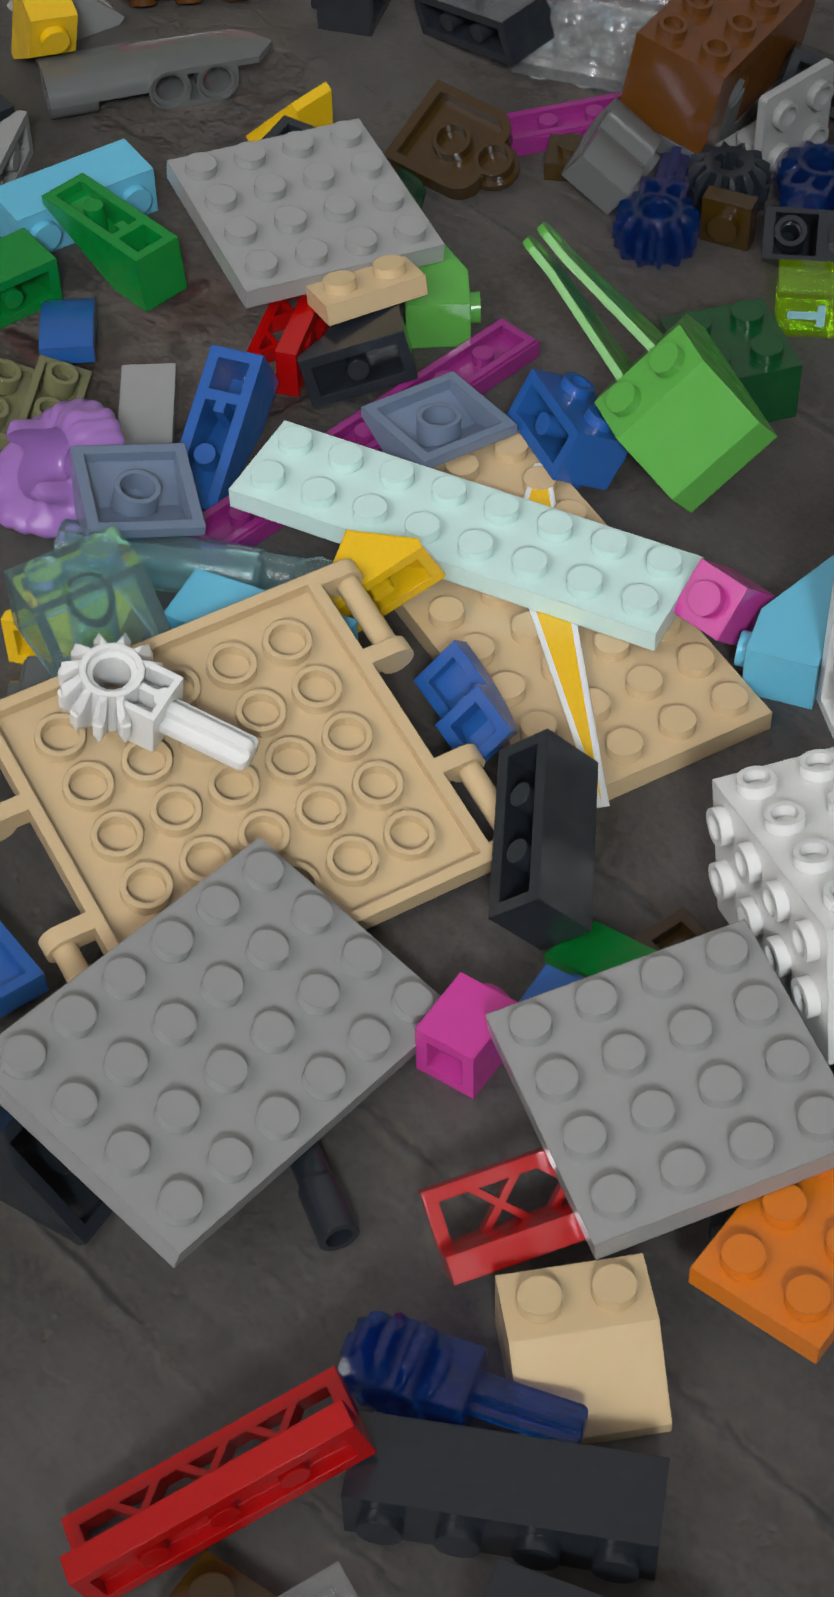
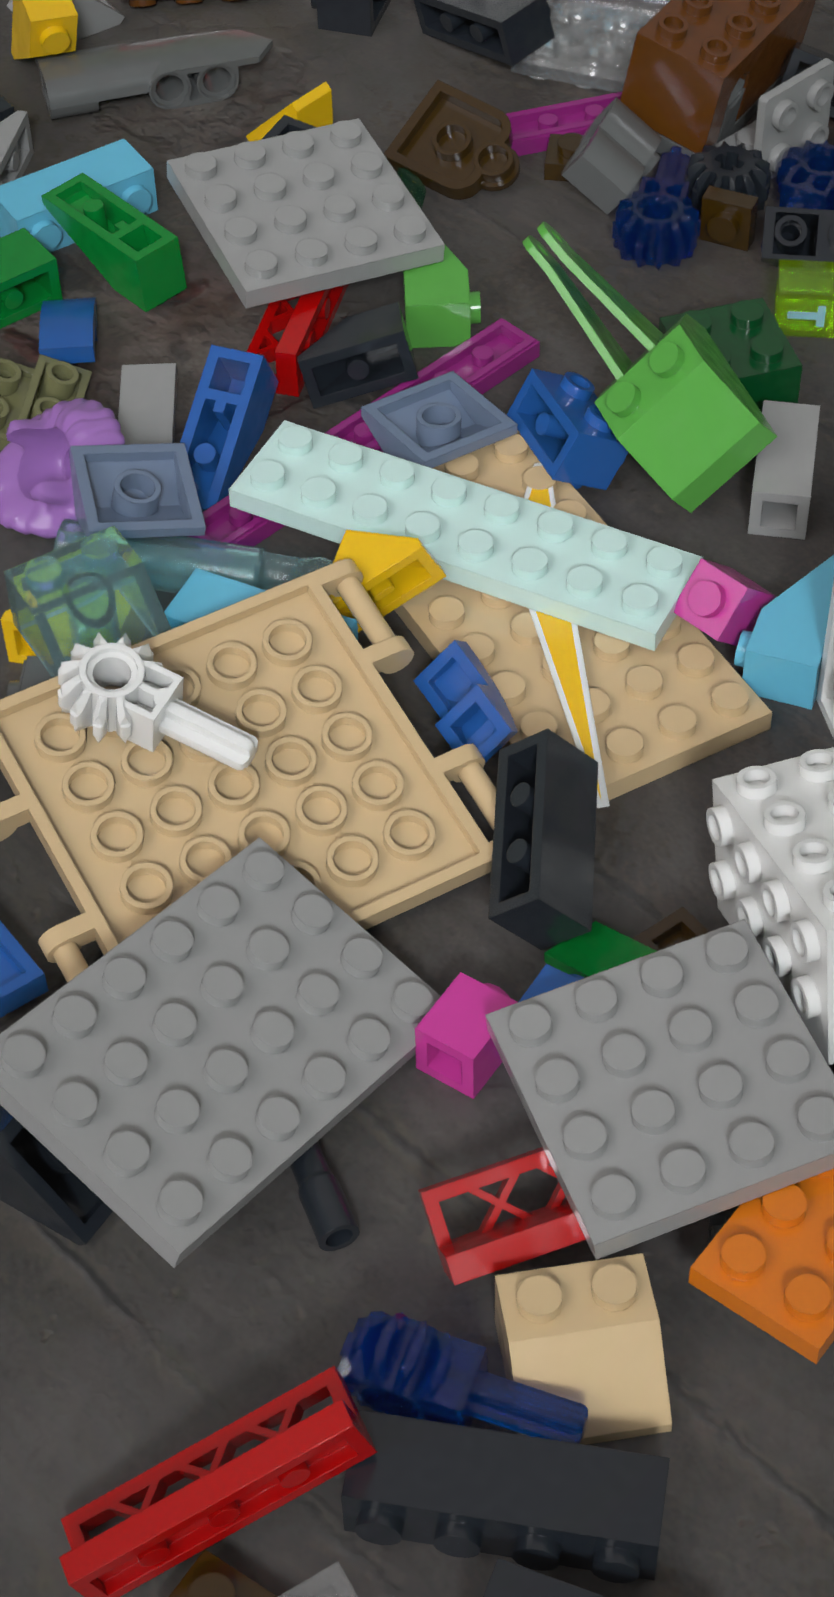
tan plate [306,254,428,326] -> none
none -> light grey brick [748,400,820,540]

